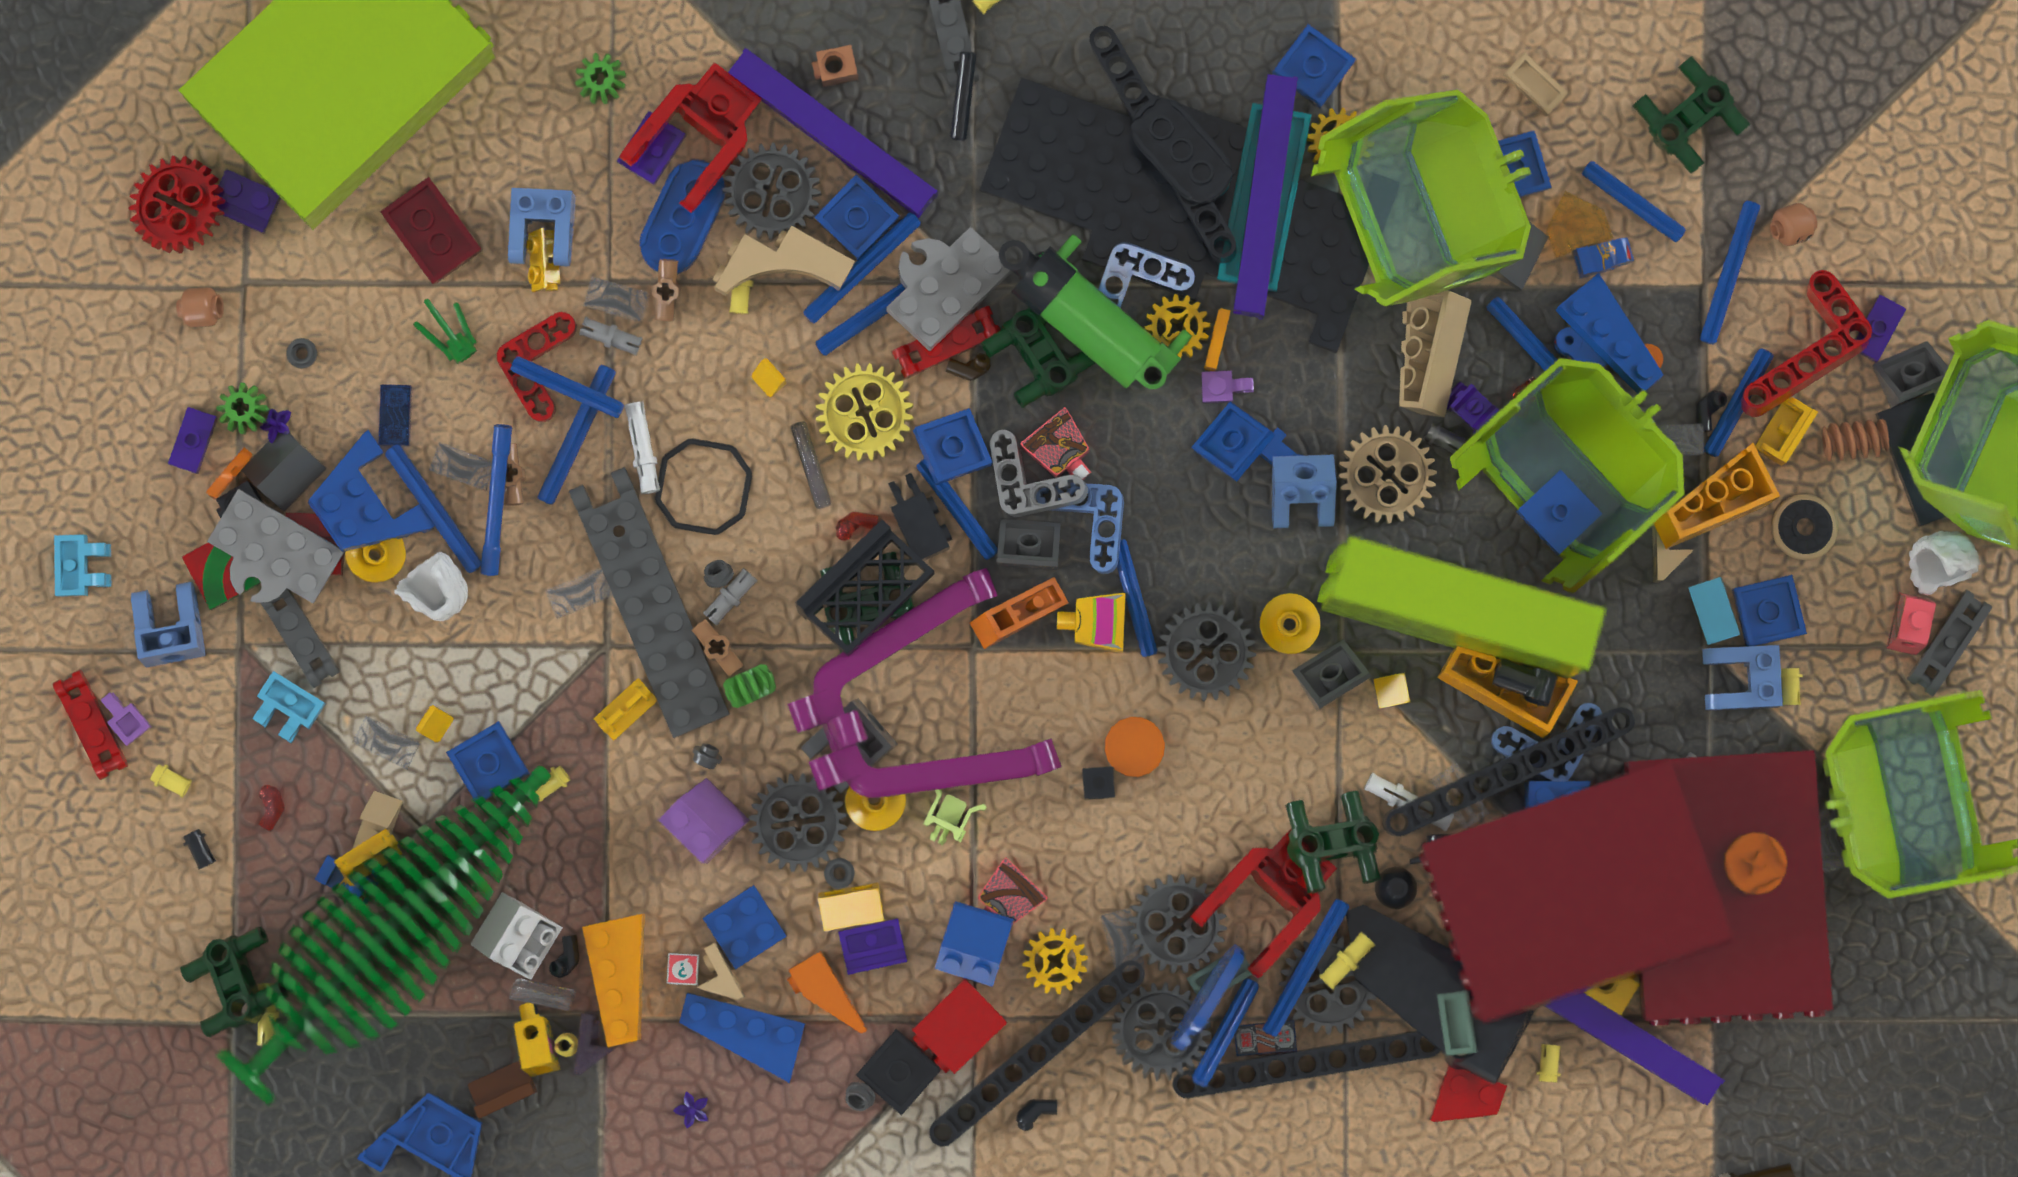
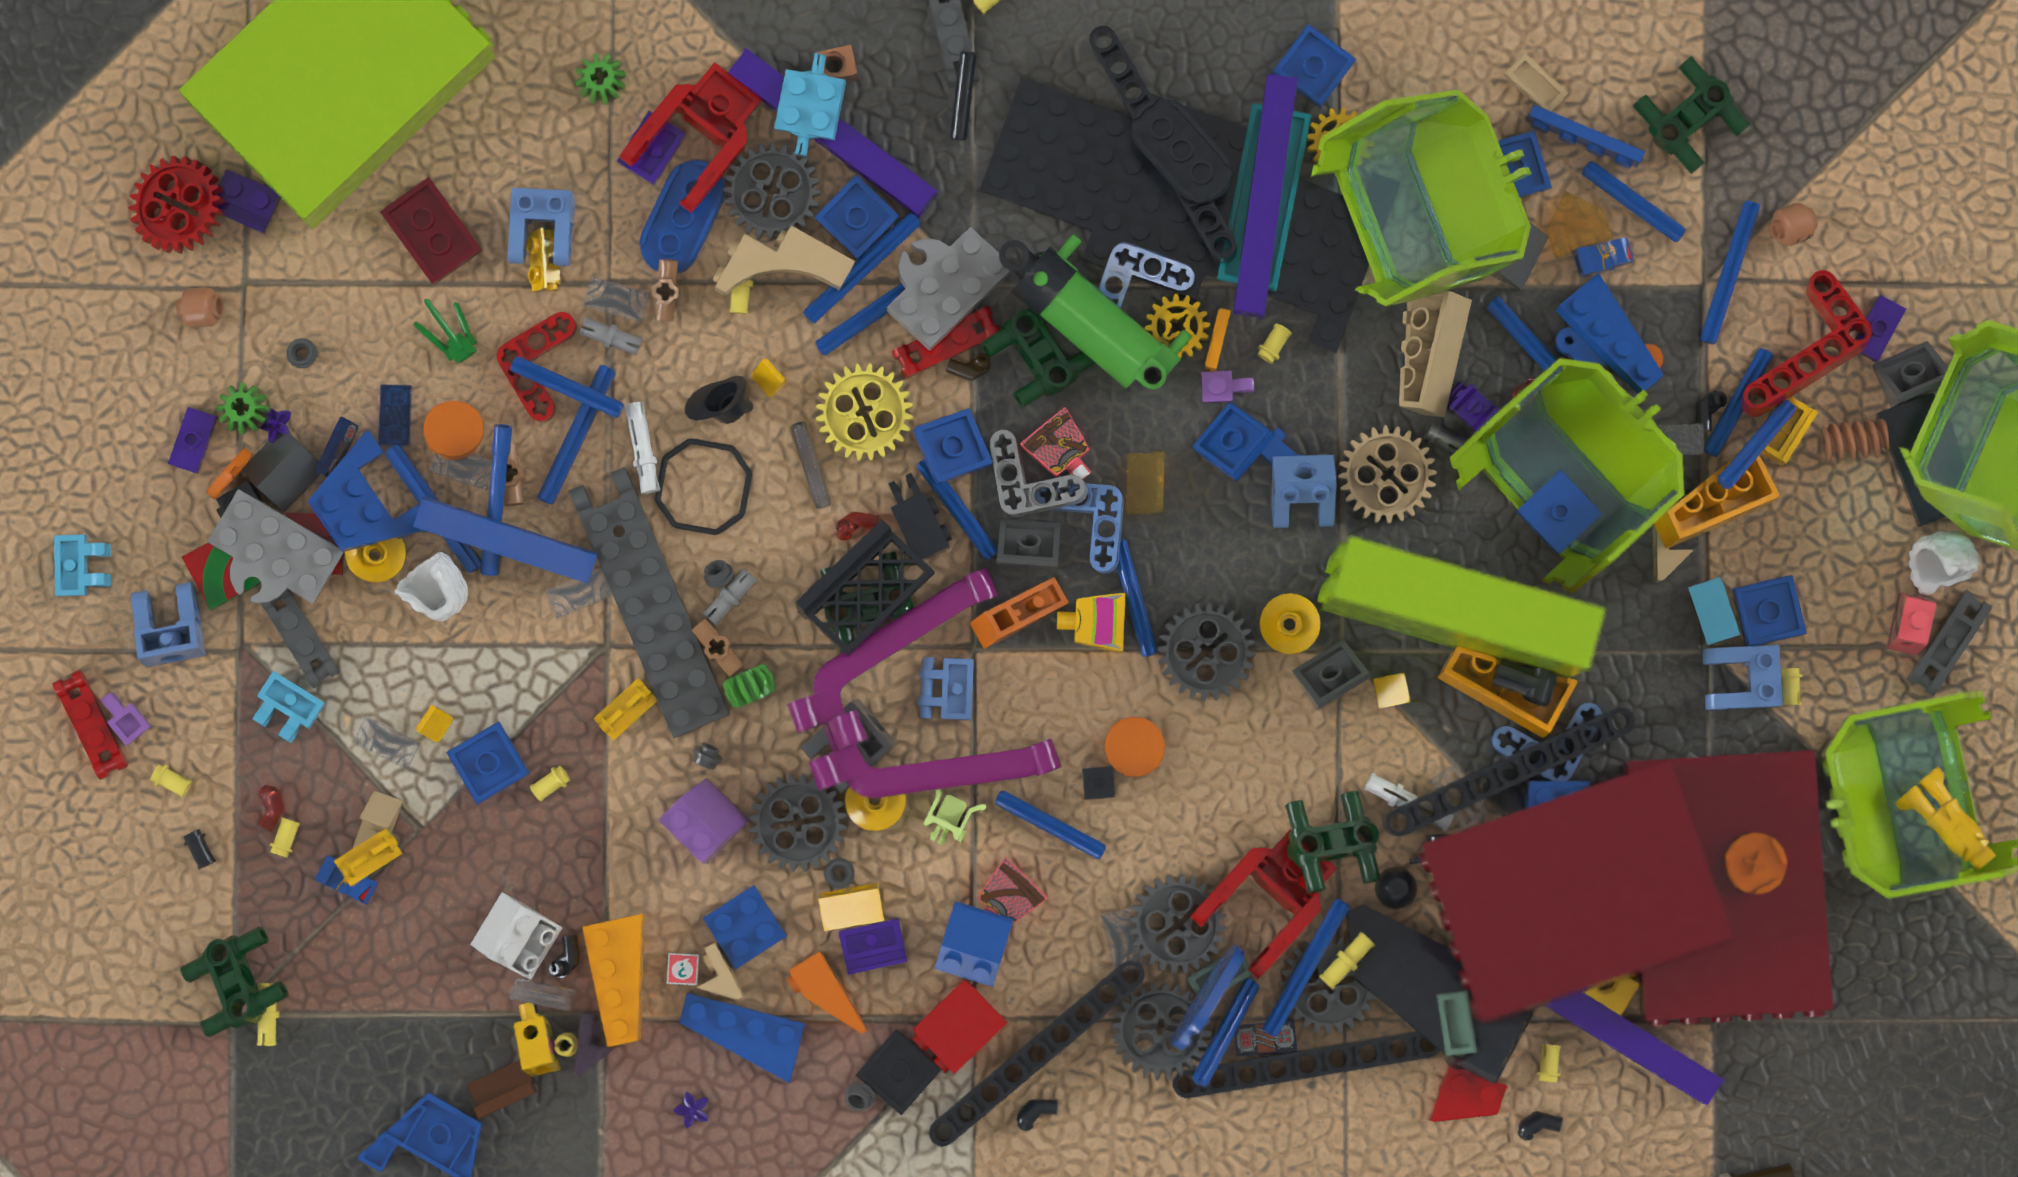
green plant [215,765,551,1107] -> none
yellow gear [1022,928,1088,994] -> none
black wheel [1772,494,1838,560] -> none
none -> light yellow pin [269,817,300,858]
none -> clear blue tile [315,417,359,477]
none -> blue tile [413,496,598,583]
none -> orange tile [423,401,484,460]
none -> black piece [684,375,754,424]
none -> medium azure plate [774,53,846,157]
none -> medium blue plate [917,657,974,720]
none -> blue axle [995,791,1106,859]
none -> clear yellow panel [1126,451,1165,515]
none -> light yellow pin [1257,323,1292,364]
none -> black arm [1518,1111,1563,1141]
none -> blue plate [1526,105,1645,169]
none -> blue axle [1717,400,1796,489]
none -> yellow piece [1894,766,1996,871]

